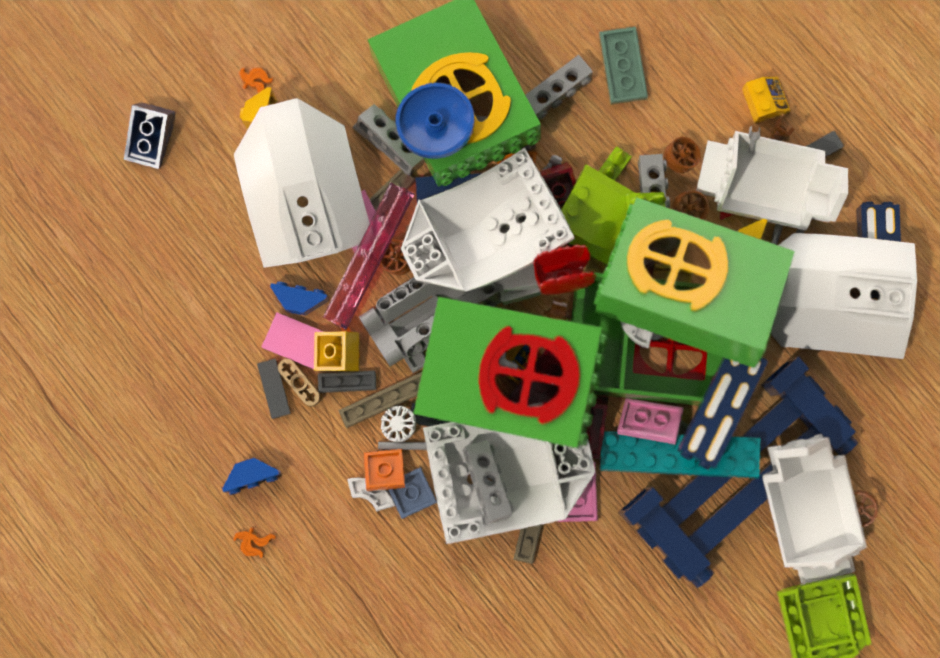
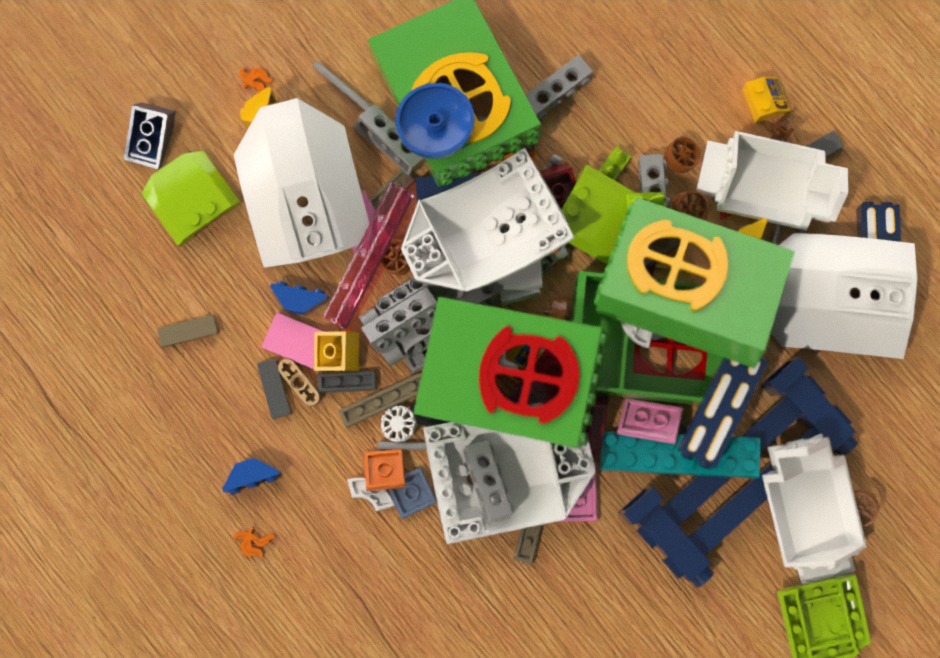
red animal [533,245,596,295] -> none
sand green tile [599,27,648,105] -> none
light grey hand [748,126,761,154] -> none
none -> lime wedge [141,151,241,247]
none -> dark tan tile [157,315,218,348]
none -> light grey bar [313,61,371,111]
none -> light grey brick [361,287,437,353]

